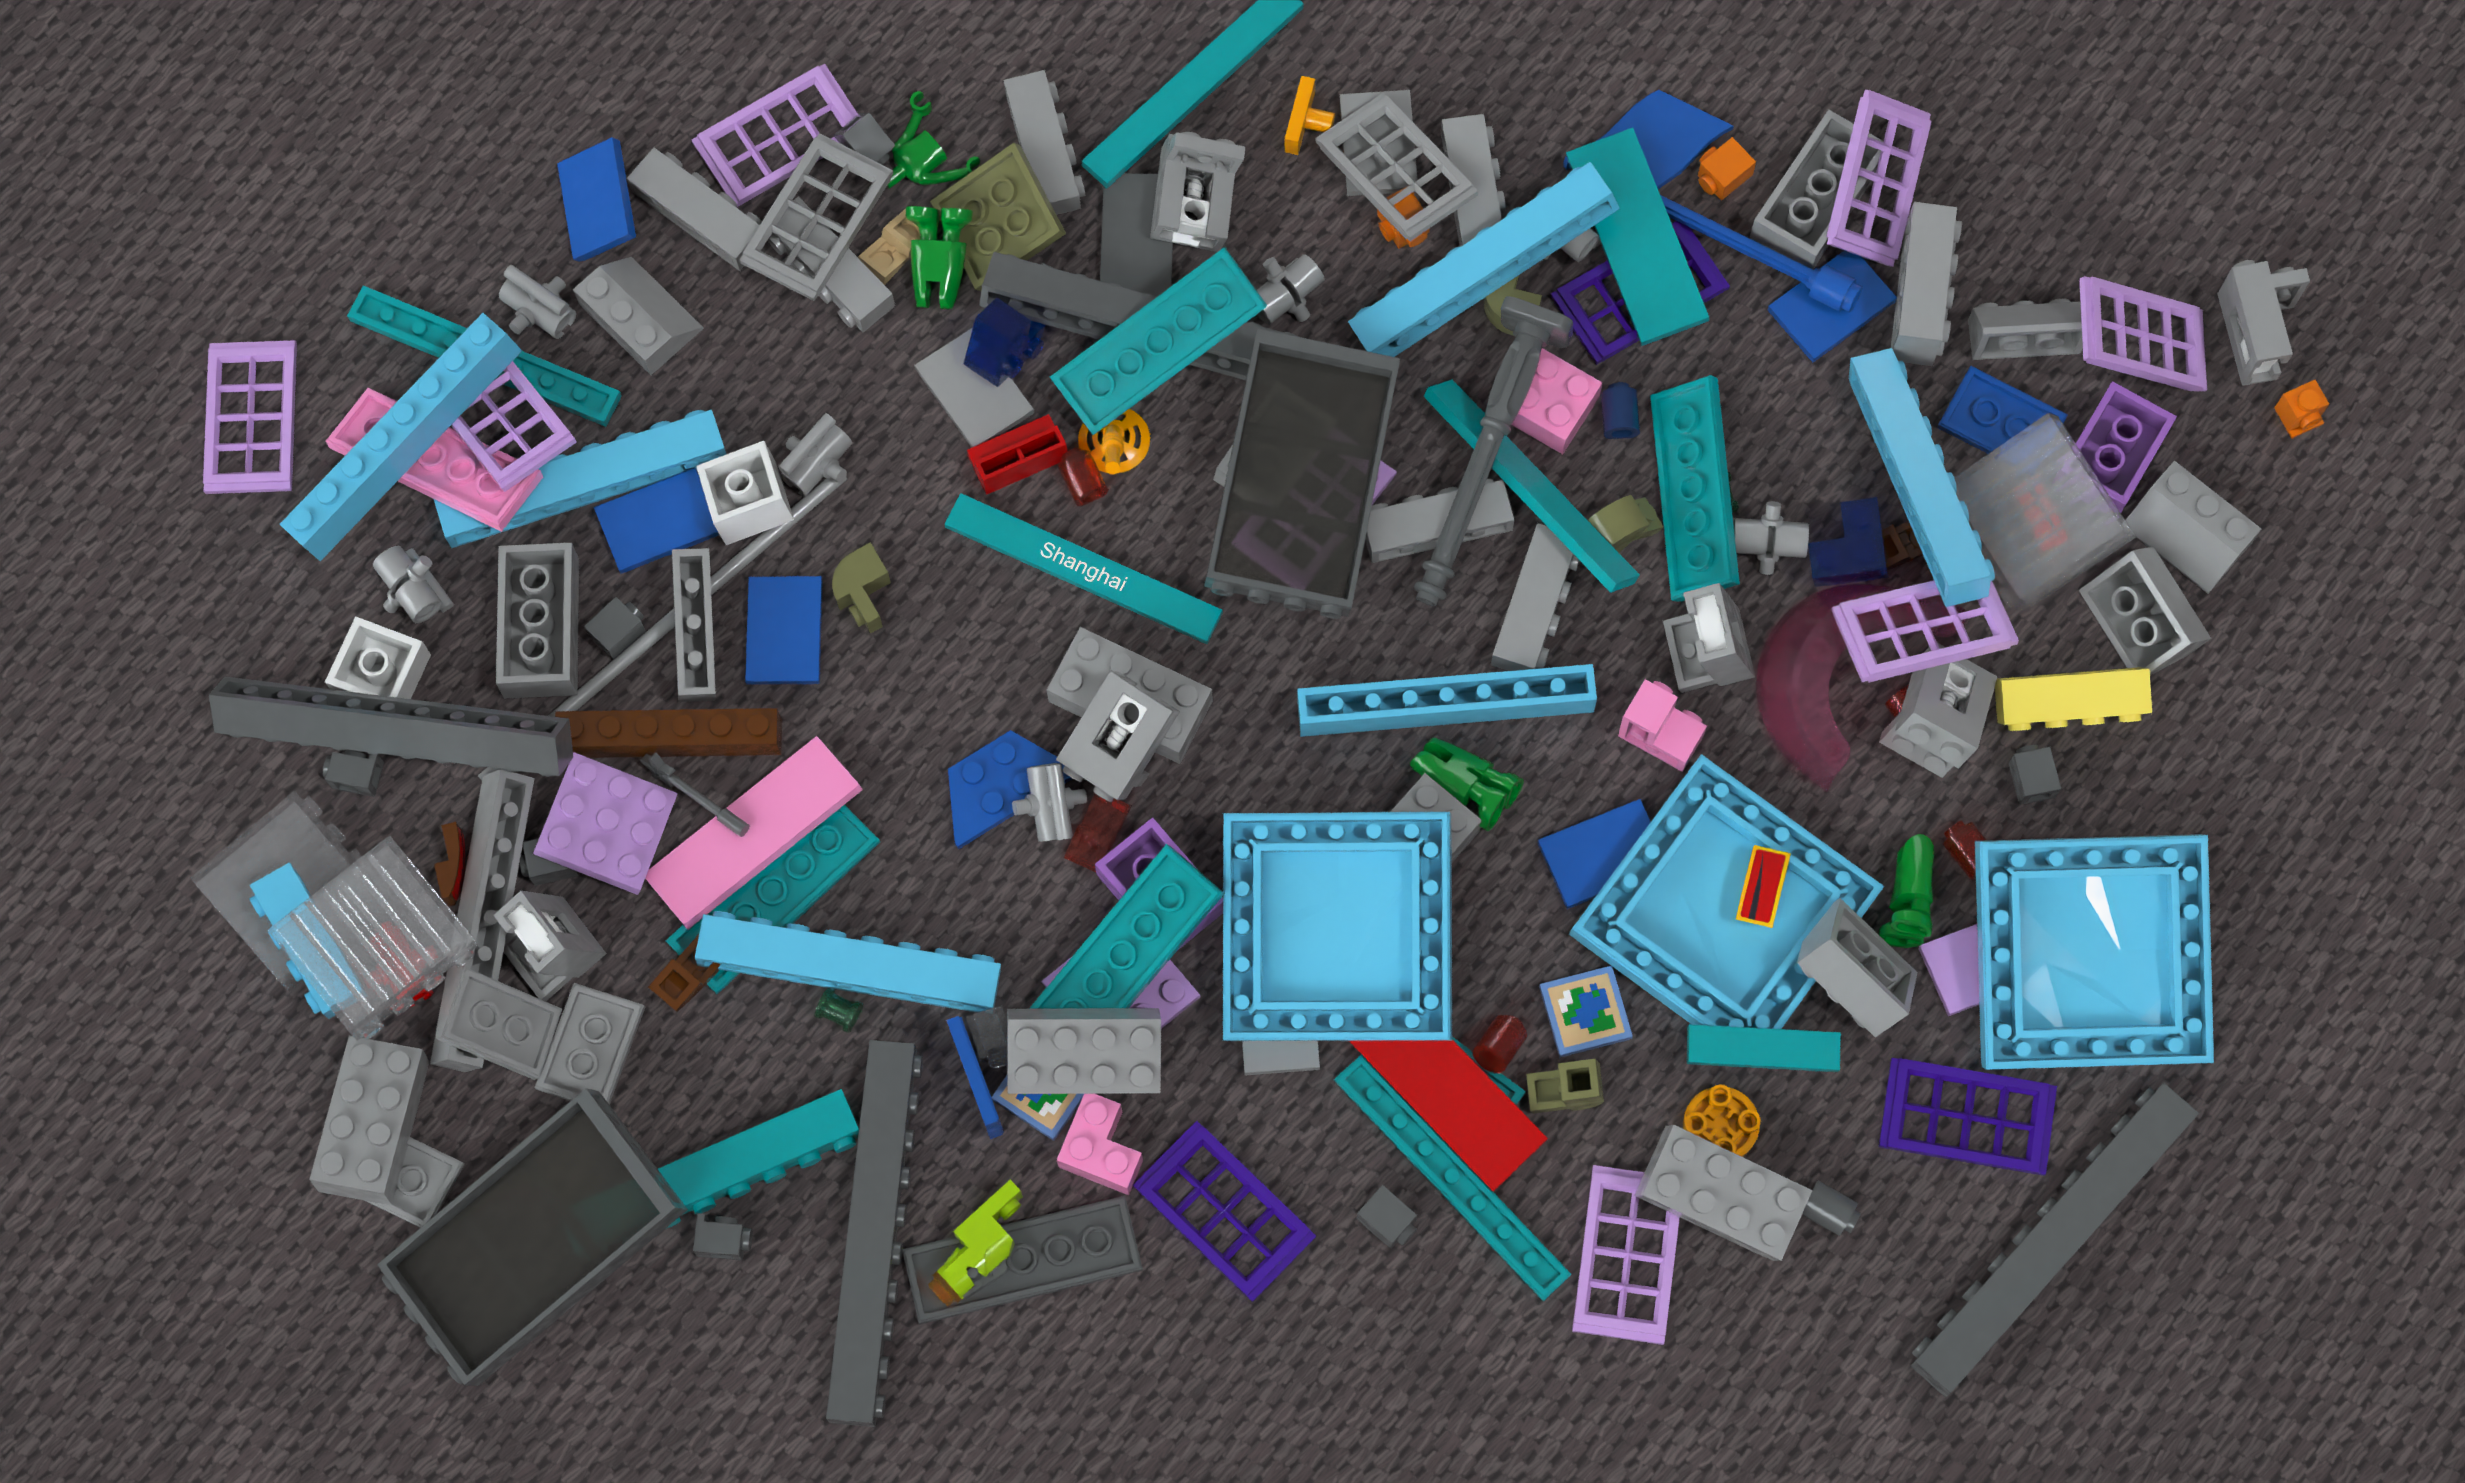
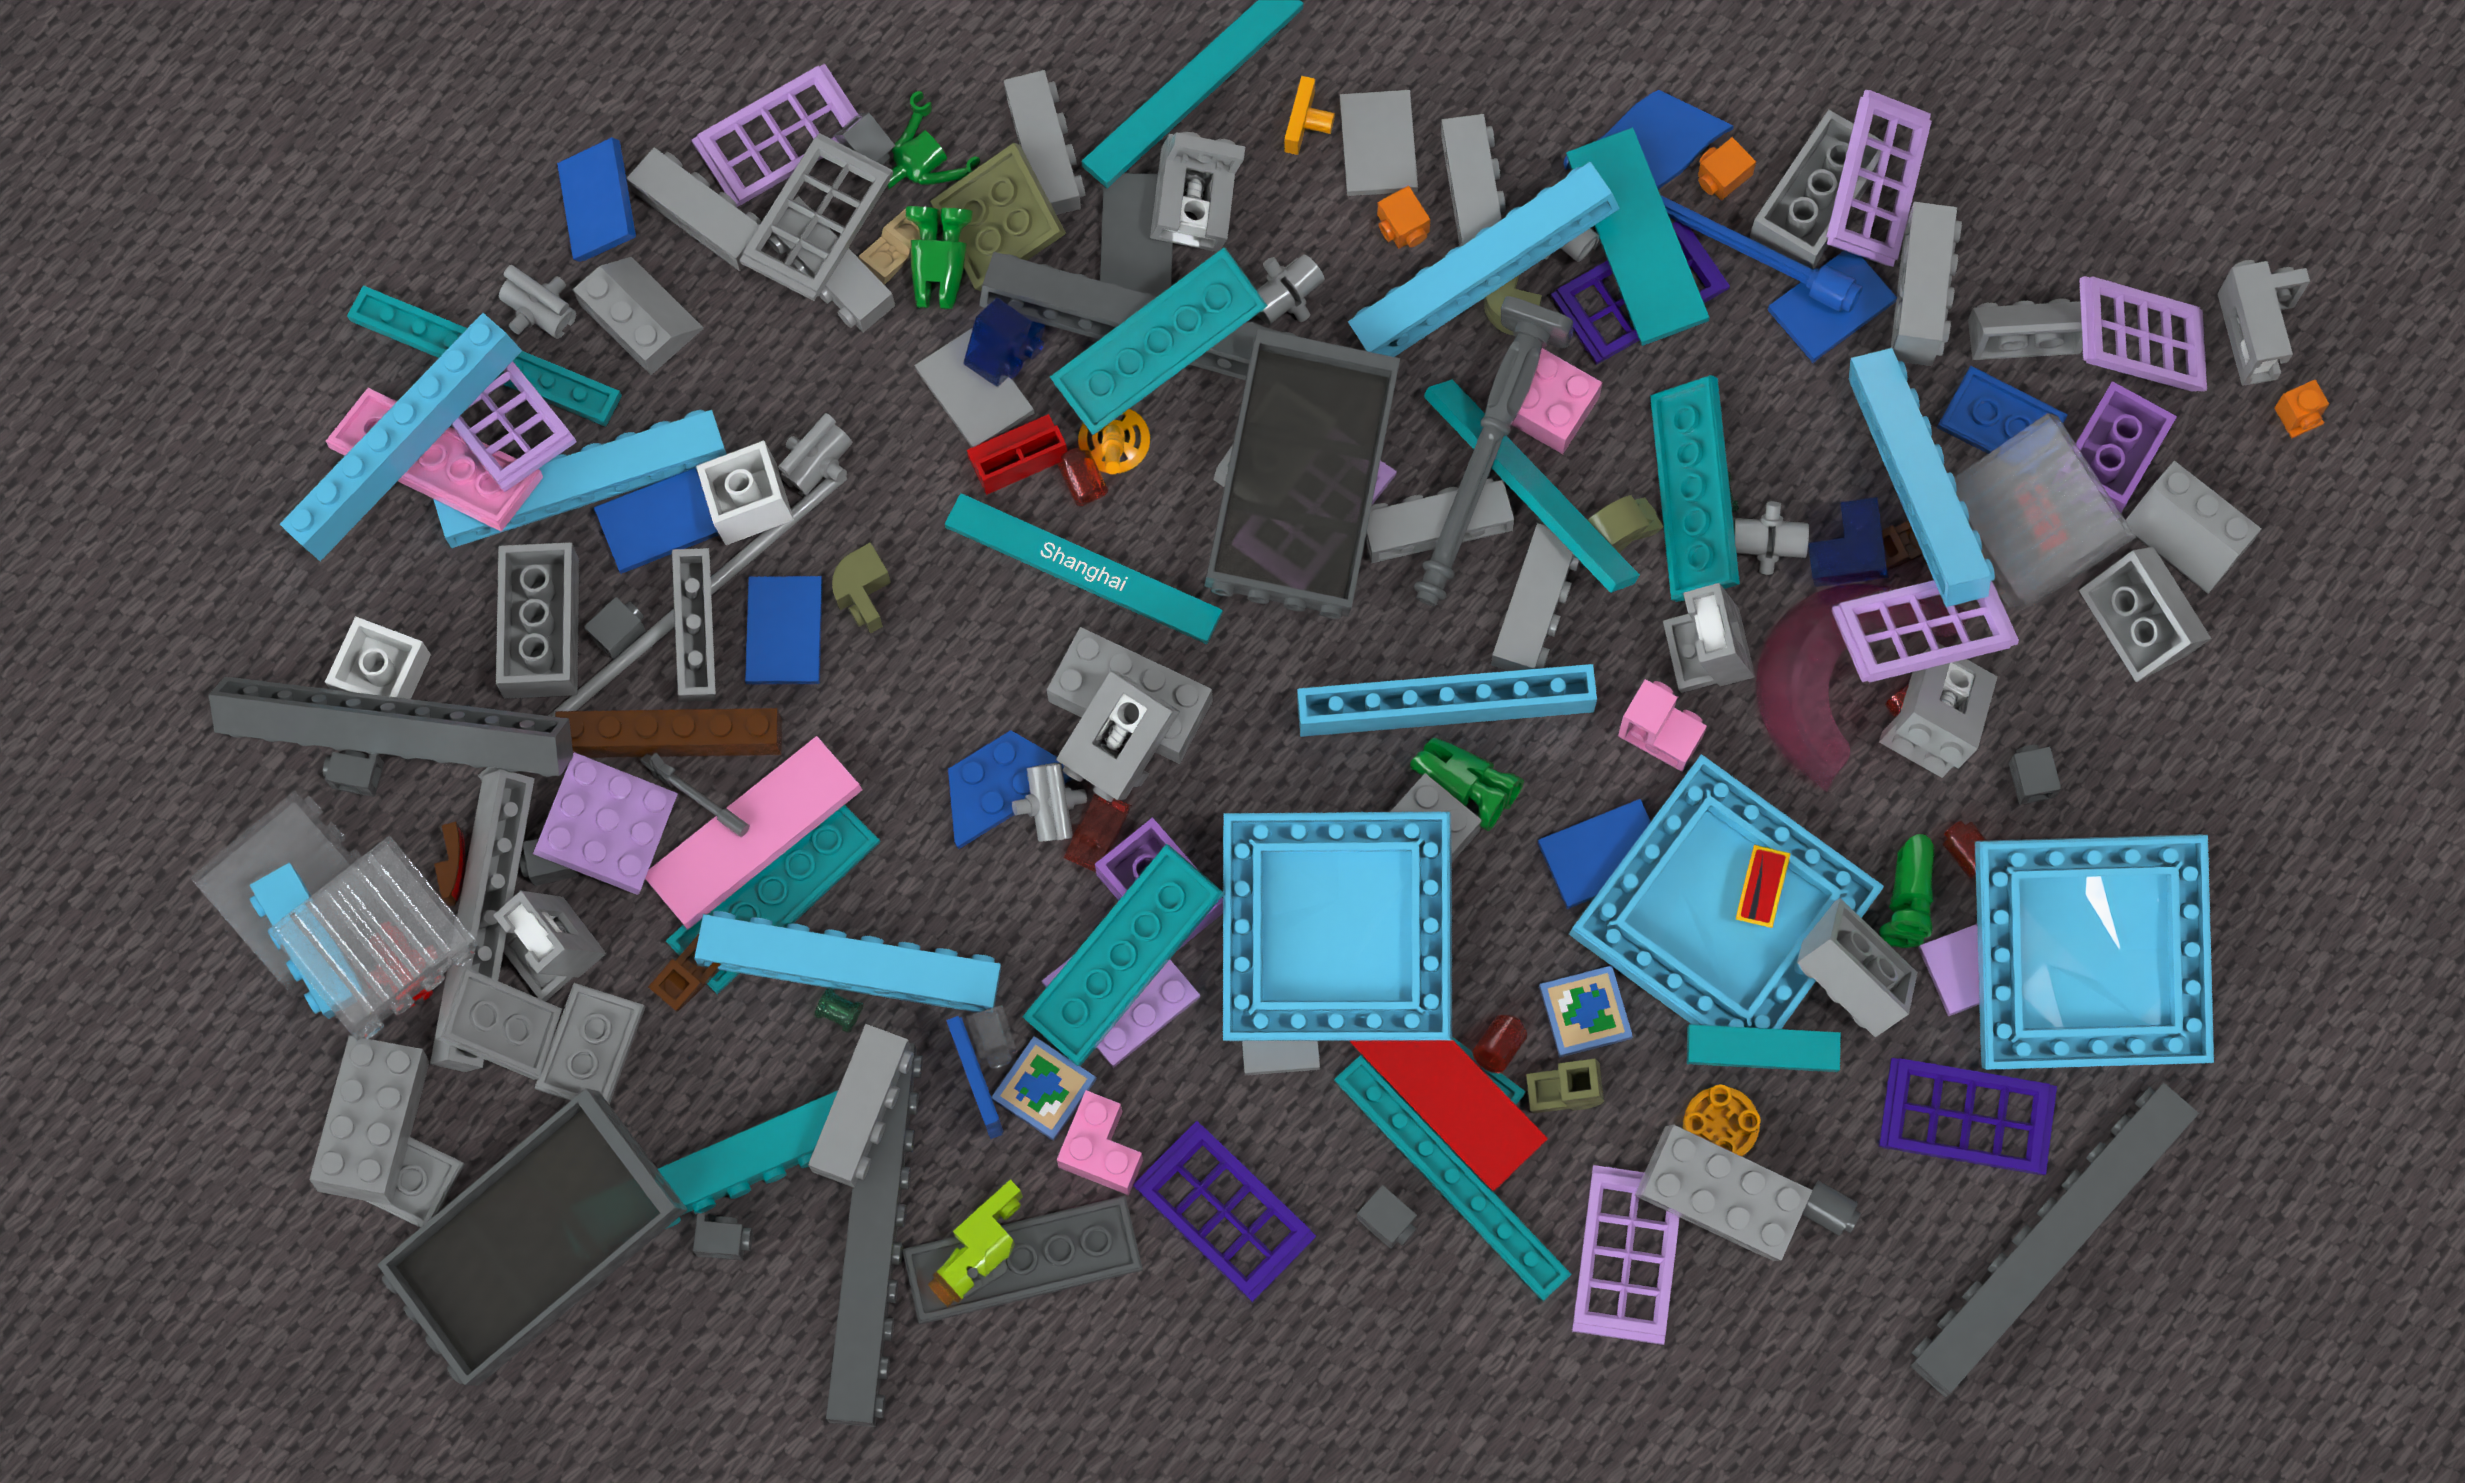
lavender piece [203,340,297,494] -> none
light grey pin [373,546,454,623] -> none
light grey brick [1007,1008,1161,1094] -> none
light grey piece [1315,93,1478,241] -> none
dark blue brick [1601,382,1640,439] -> none
light yellow brick [1995,667,2152,731] -> none
none -> light grey brick [808,1024,914,1188]

